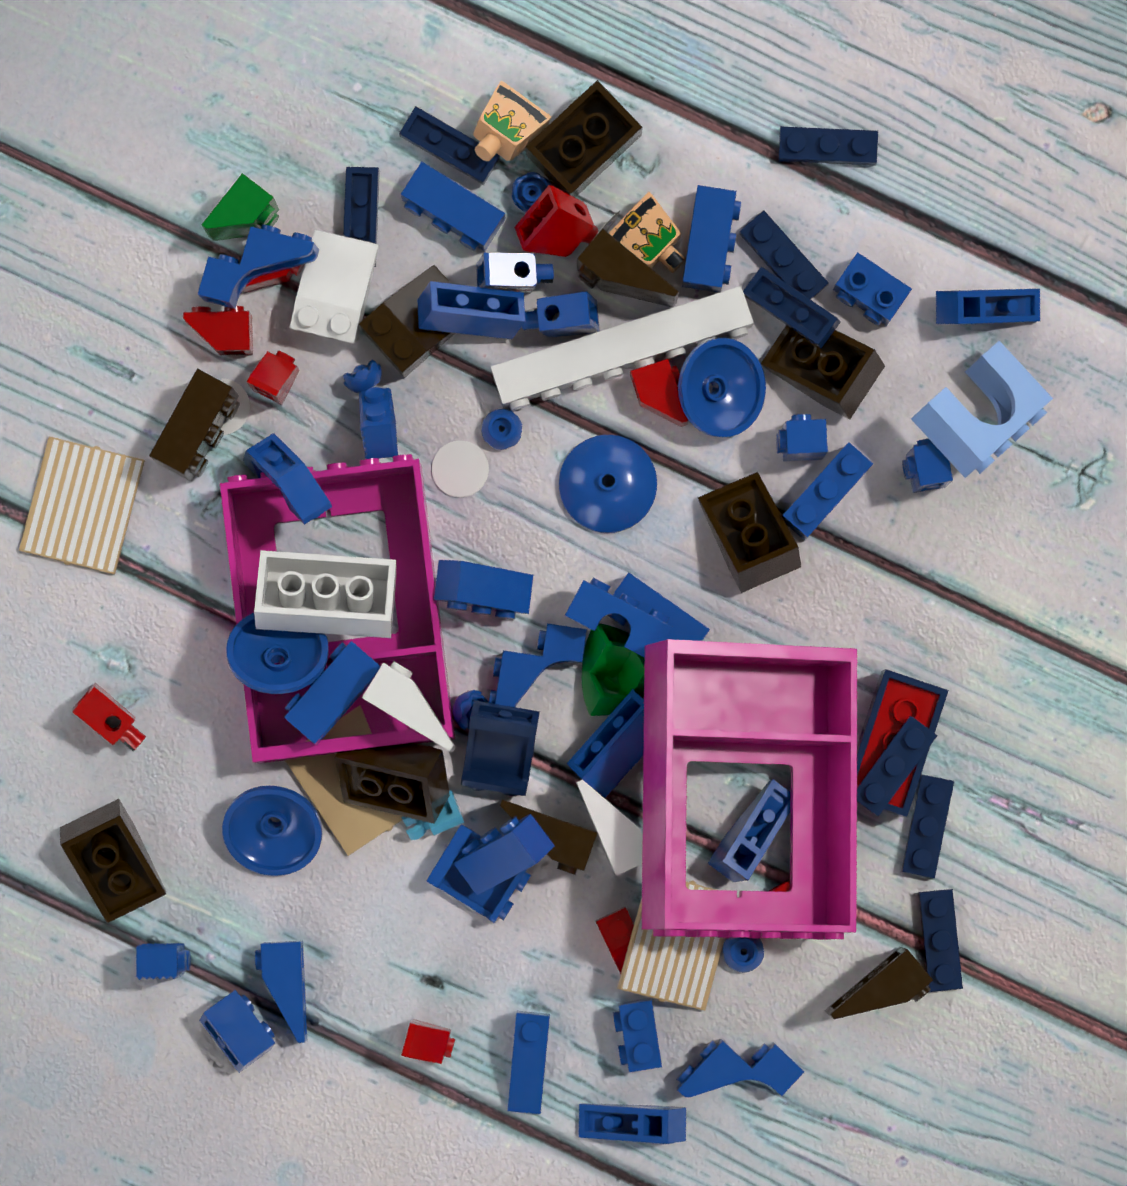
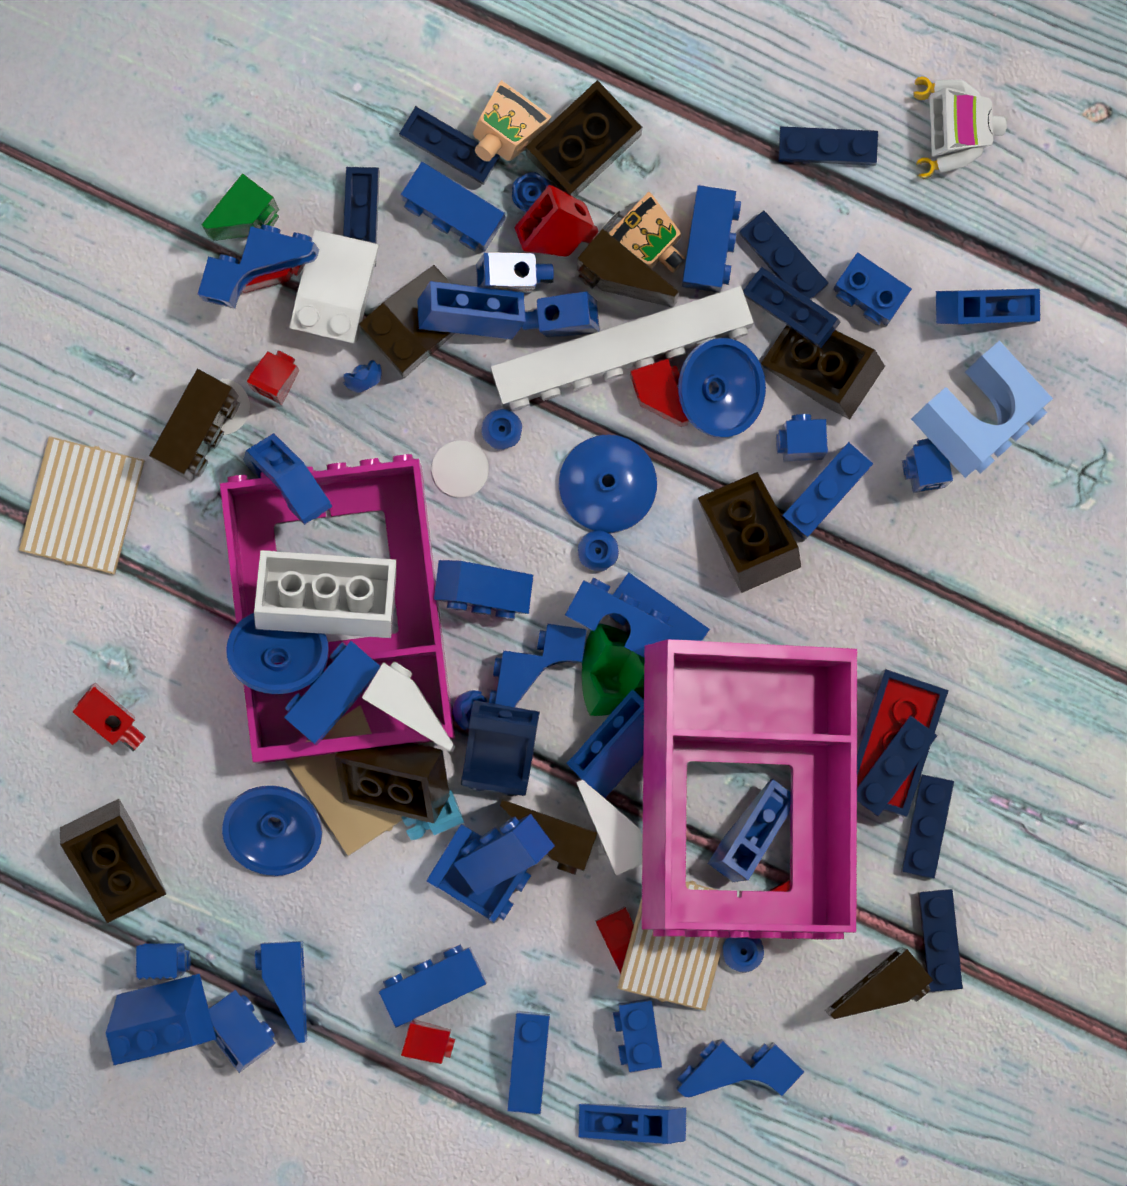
red slope [183,306,253,356] -> none
blue brick [359,387,398,459] -> none
none -> blue slope [106,974,216,1065]
none -> blue brick [379,944,487,1028]
none -> blue plate [578,530,619,572]
none -> white torso [913,76,1007,179]

